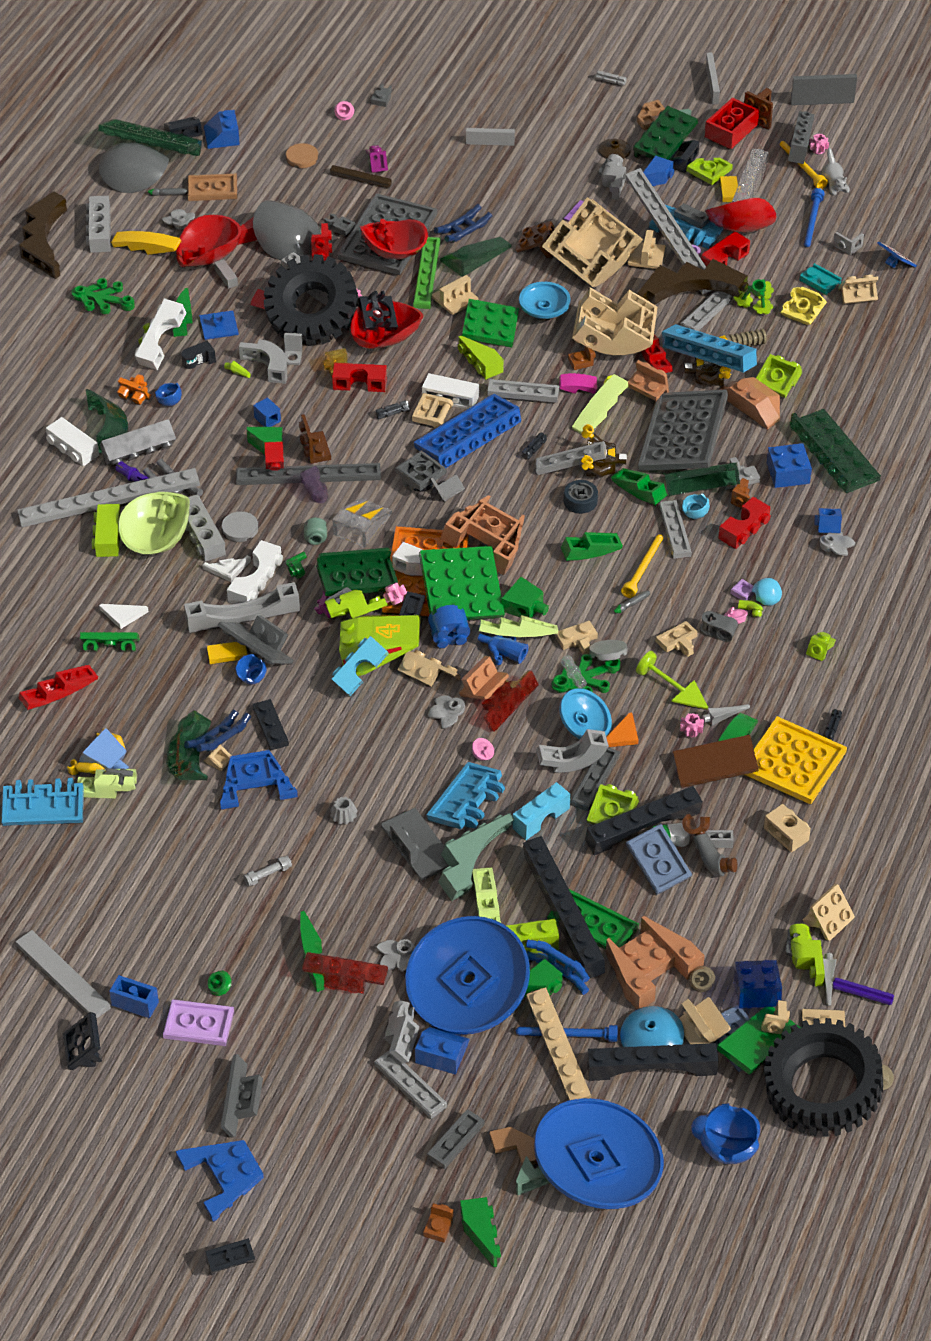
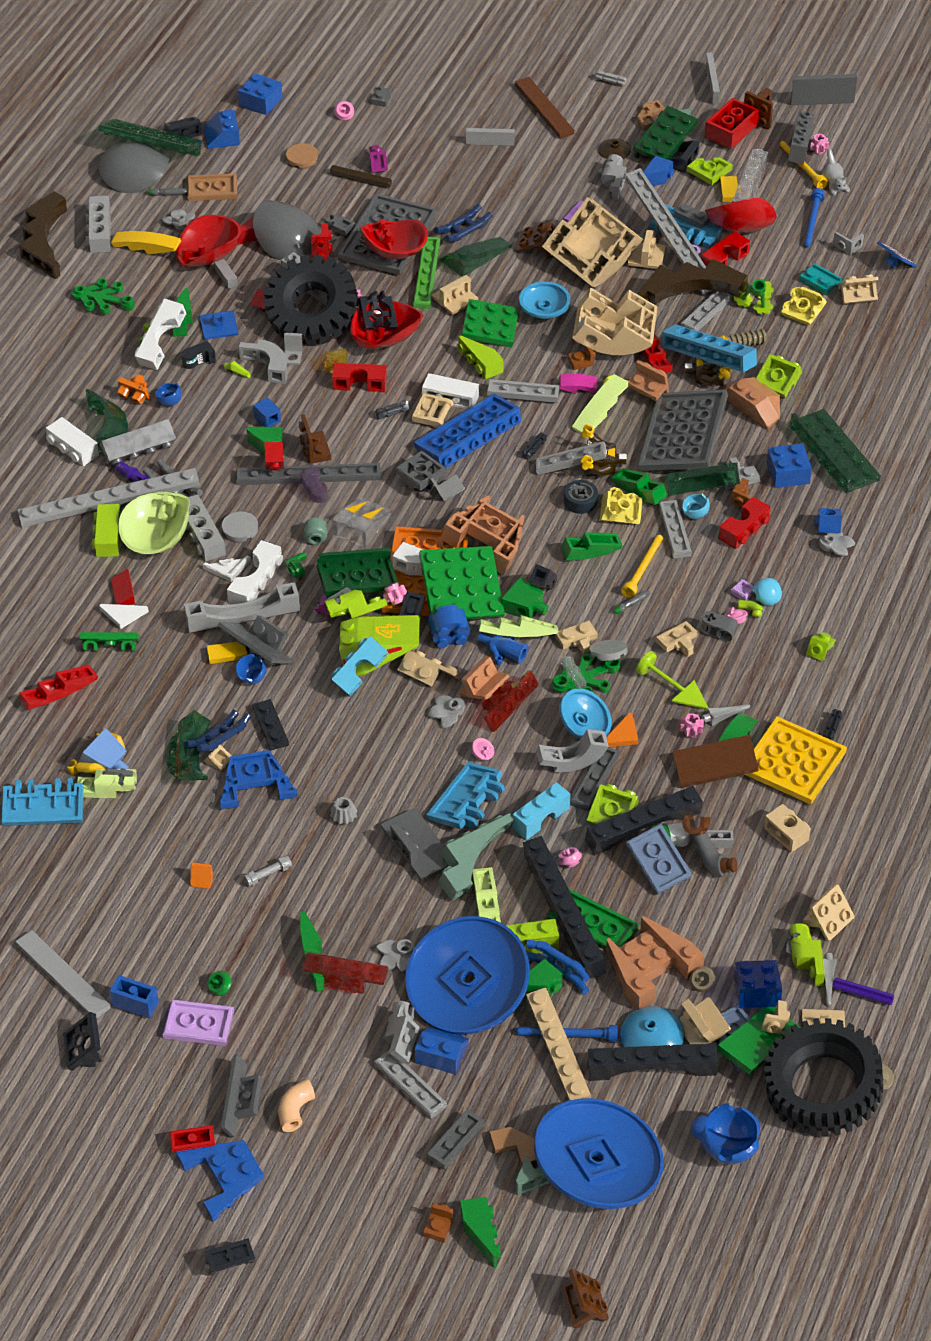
none -> red slope [111,569,135,605]
none -> red slope [169,1125,215,1153]
none -> orange slope [190,862,213,889]
none -> blue brick [238,73,283,115]
none -> light nougat cylinder [278,1079,315,1132]
none -> reddish brown tile [515,77,574,139]
none -> black leg [529,564,557,590]
none -> bright pink hat [558,847,582,868]
none -> reddish brown bracket [560,1269,609,1328]
none -> light yellow slope [599,487,642,524]

